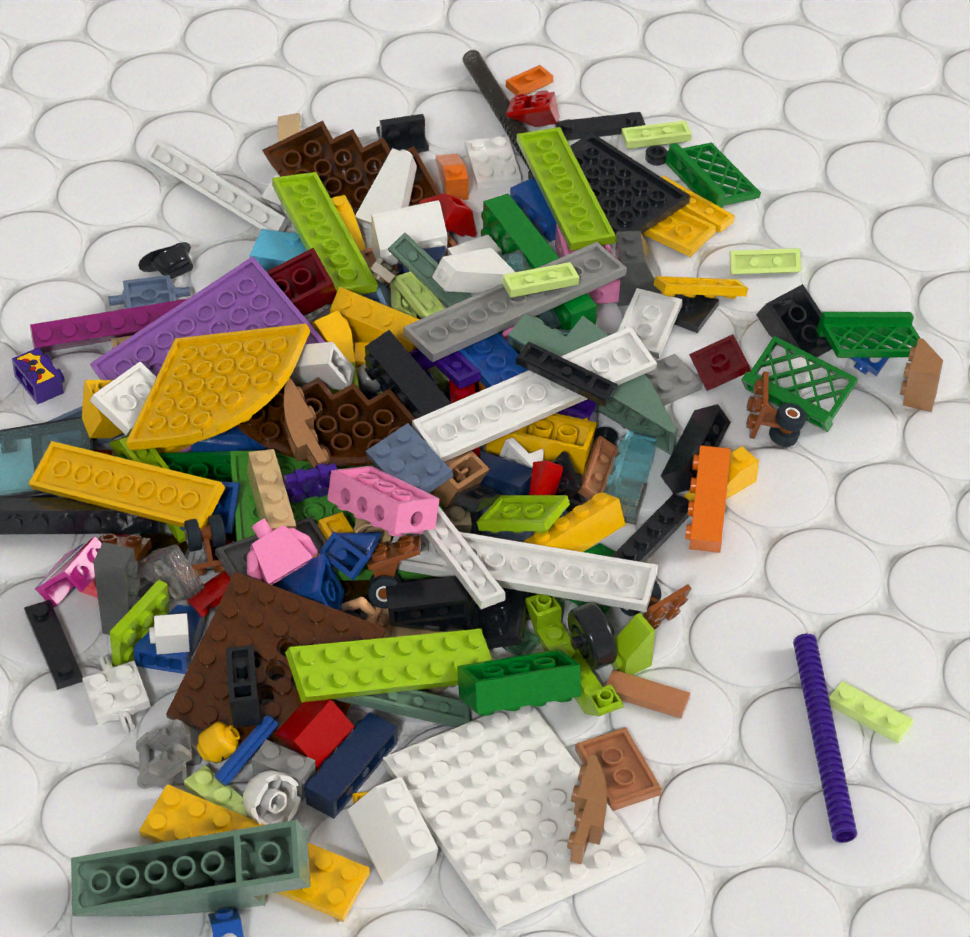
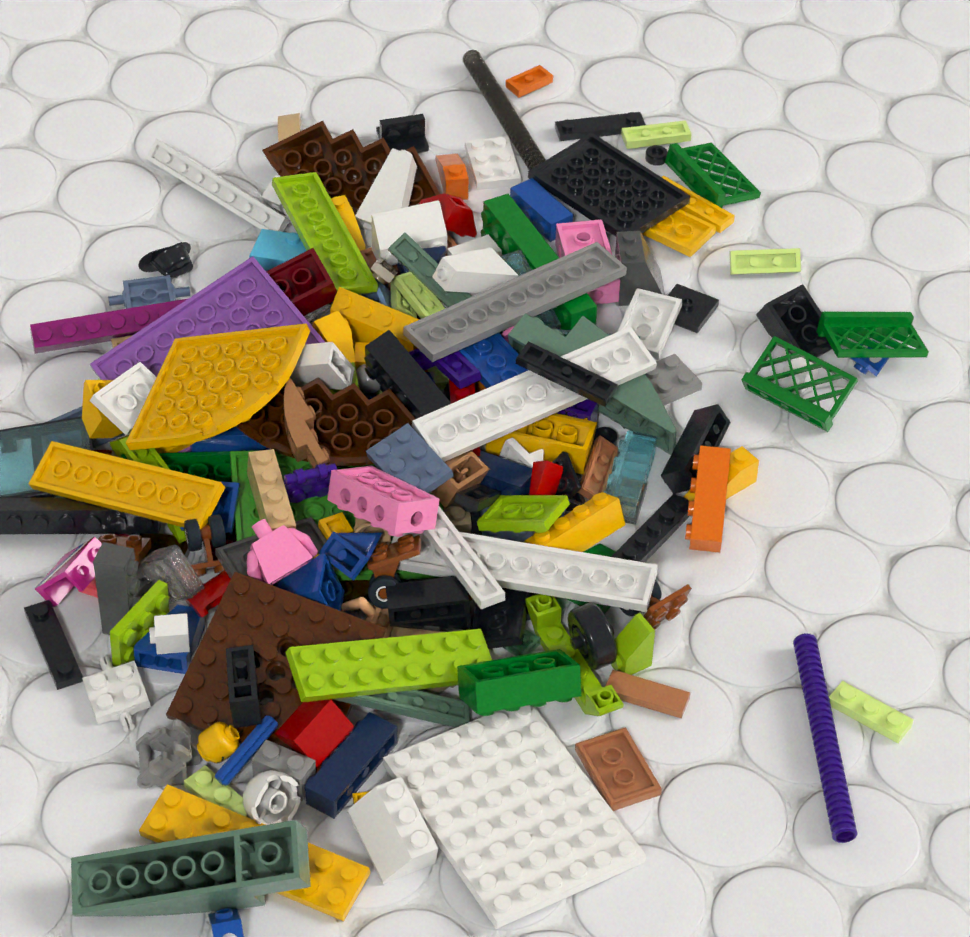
dark purple brick [12,348,65,405] -> none
yellowish green plate [502,262,579,298] -> none
red slope [506,90,560,127] -> none
lime plate [517,127,616,251] -> none
medium nougat slope [567,754,607,864] -> none
yellow plate [653,276,748,299] -> none
dark red plate [689,334,751,391] -> none
plate [746,371,807,447] -> none
medium nougat slope [900,338,943,412] -> none

